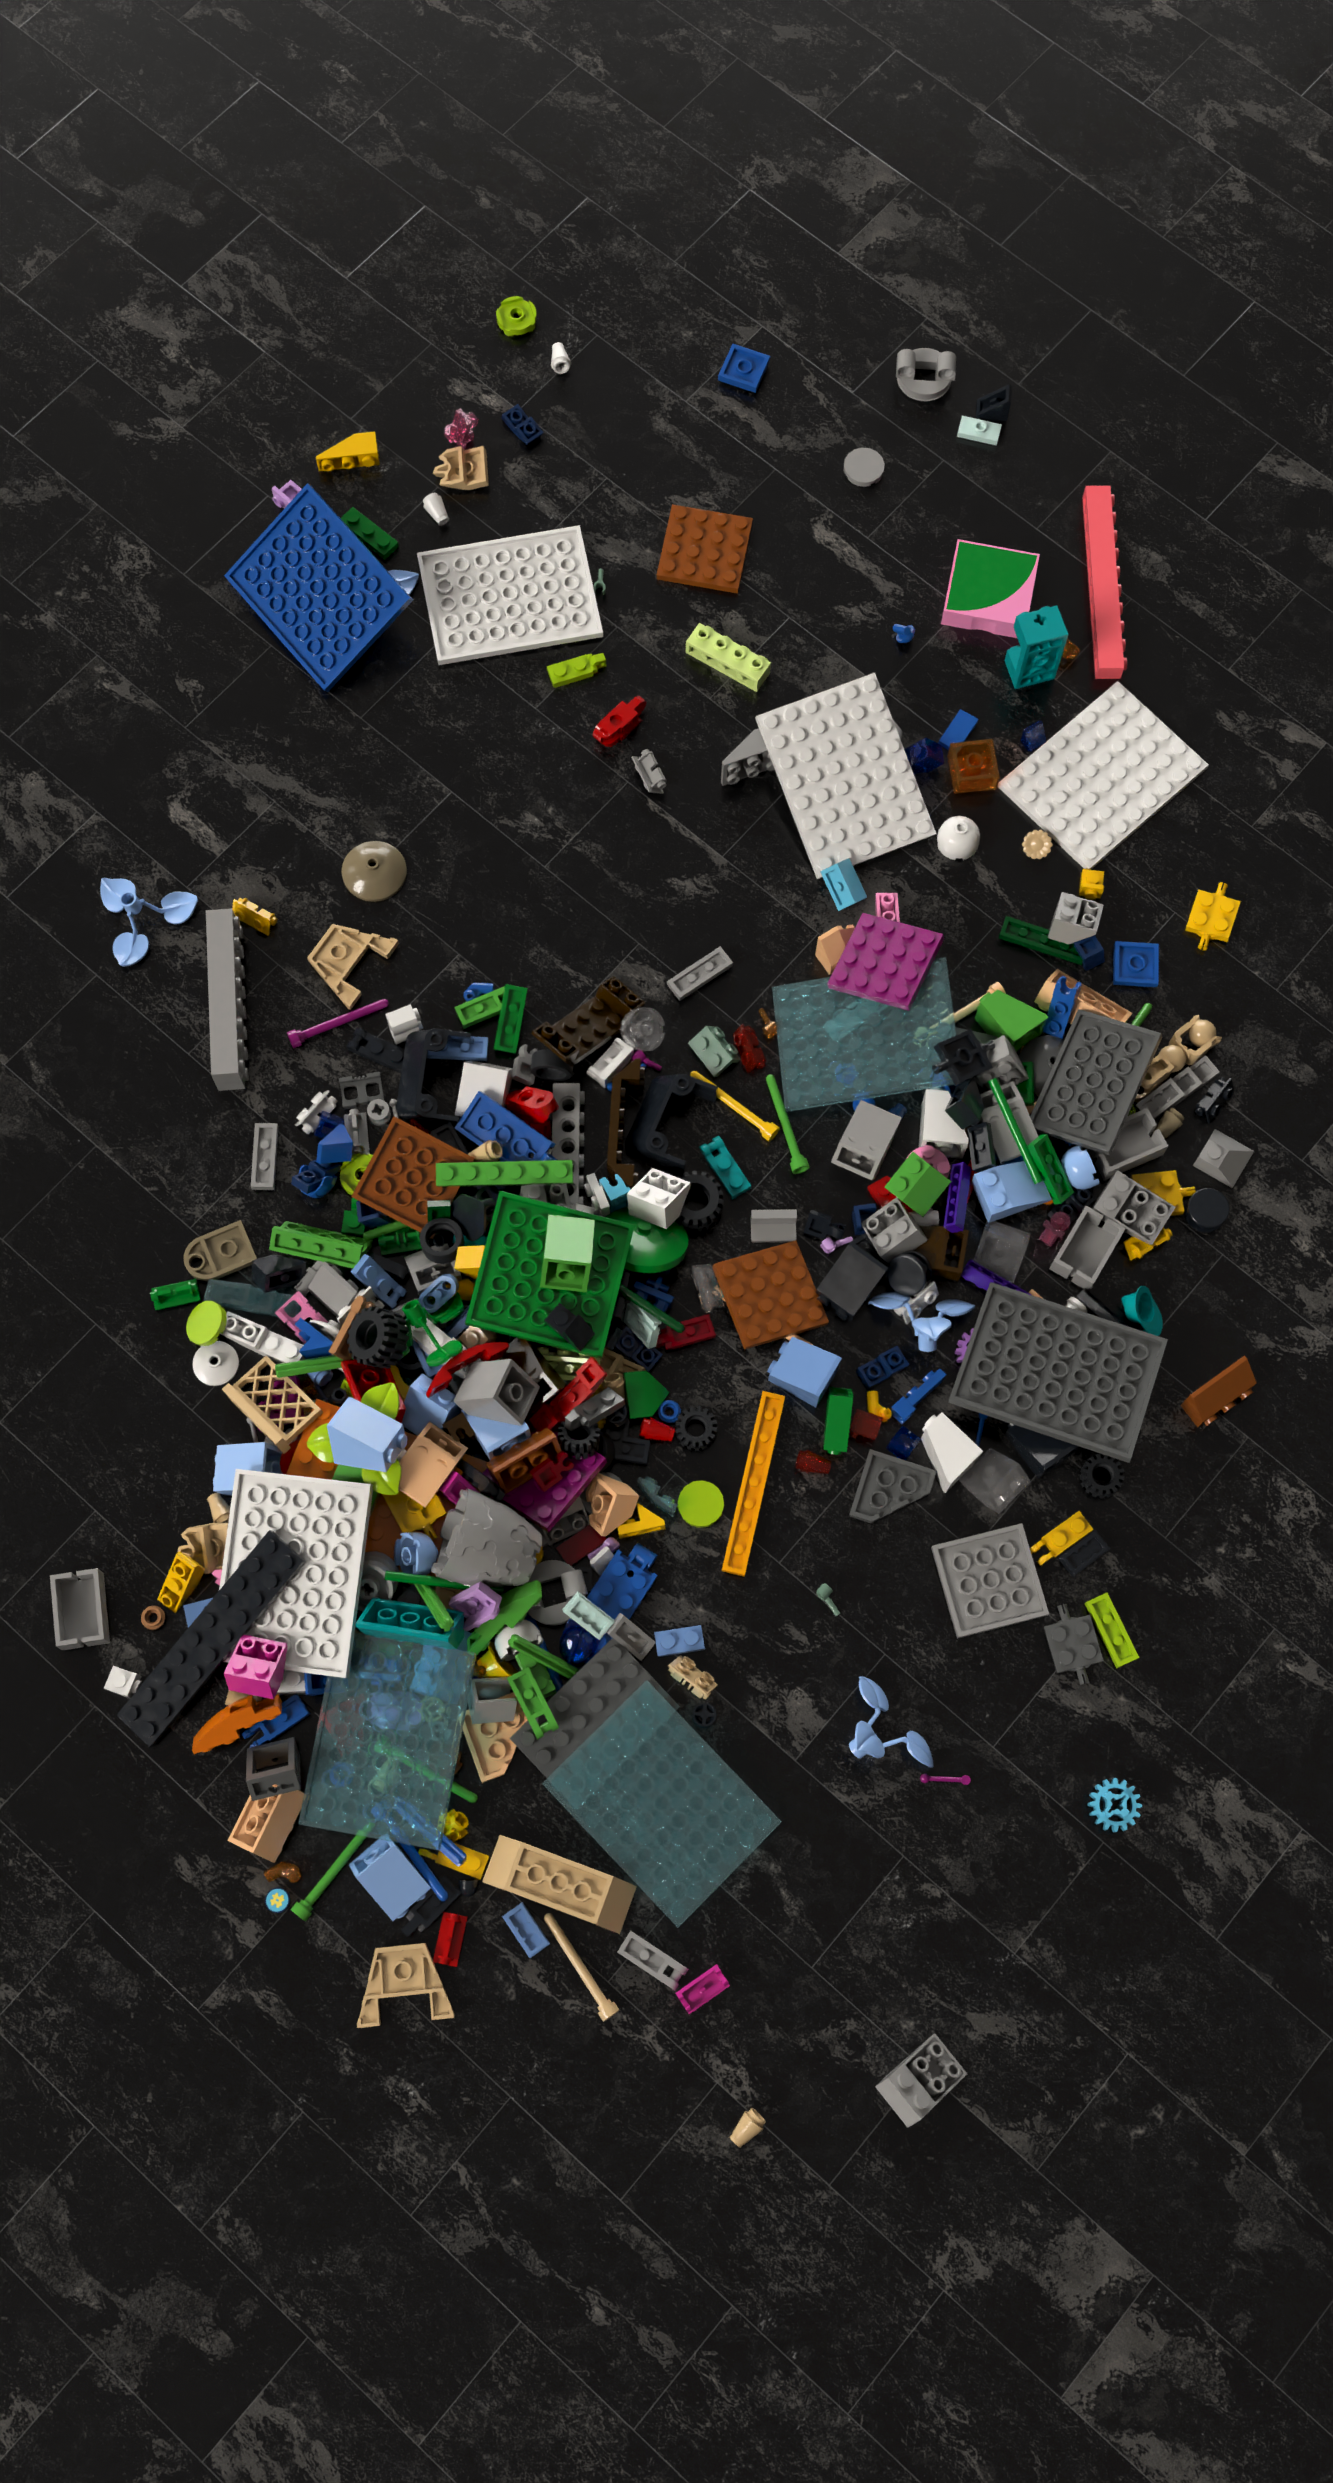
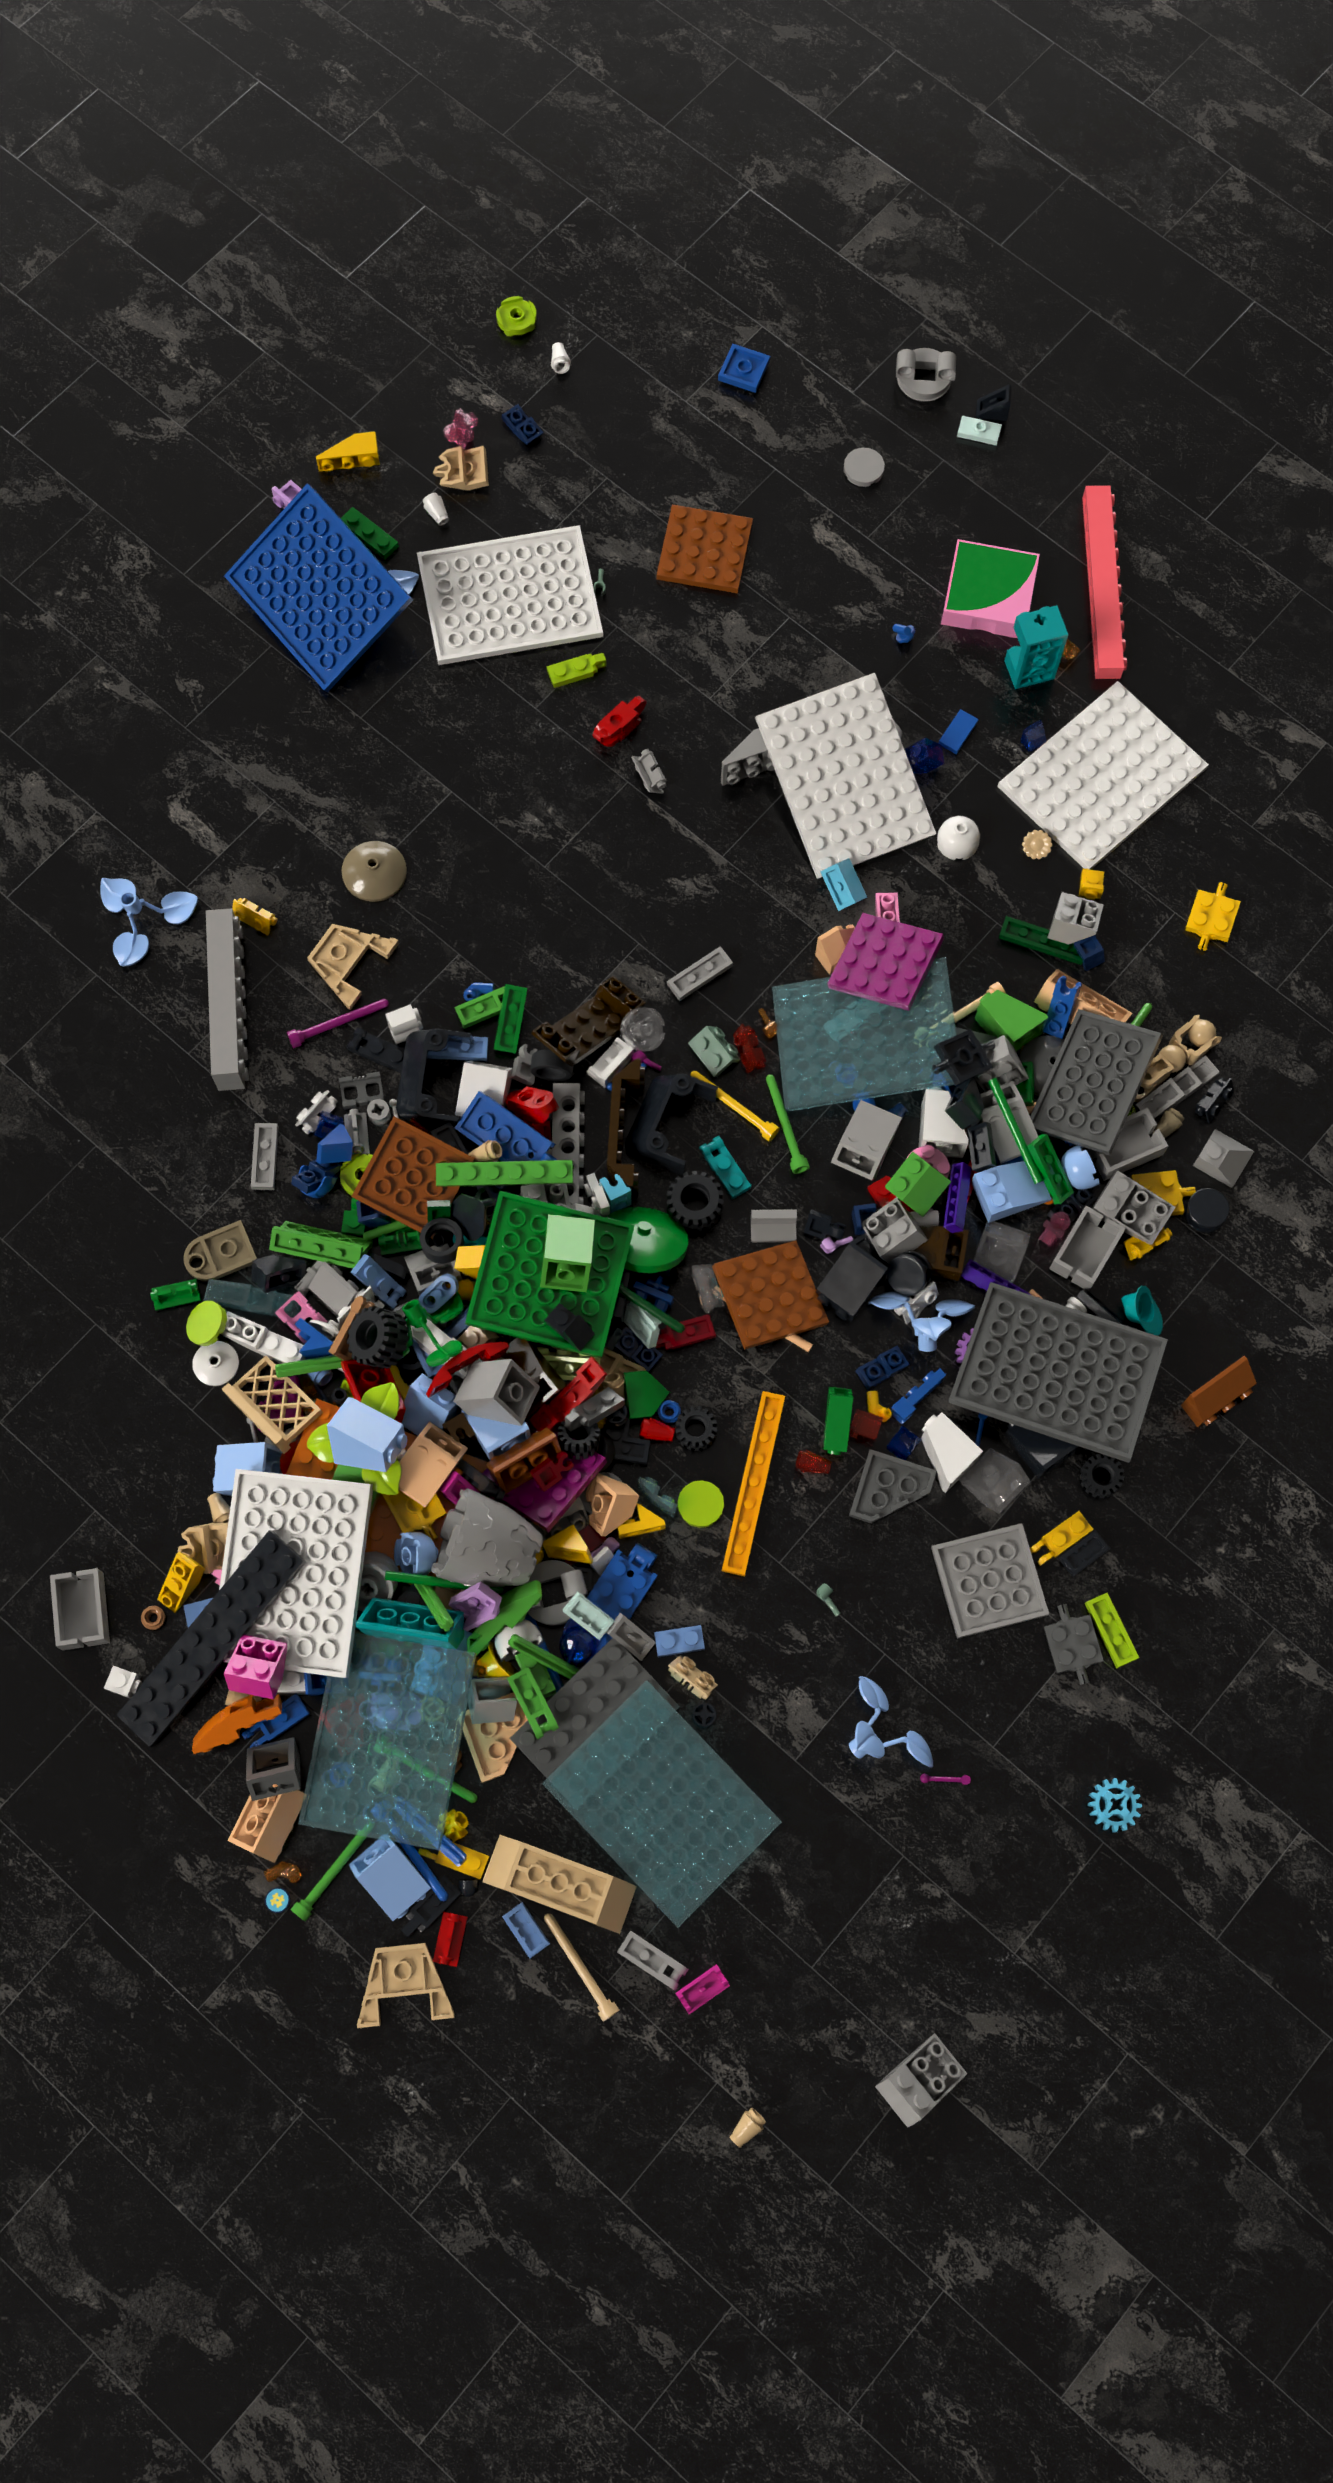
white slope [627,1168,690,1229] -> none
yellowish green brick [686,623,771,692] -> none
medium blue slope [767,1337,842,1408] -> none
clear orange brick [947,739,999,794] -> none
blue plate [1113,941,1159,987] -> none
none -> yellow slope [543,1525,593,1564]

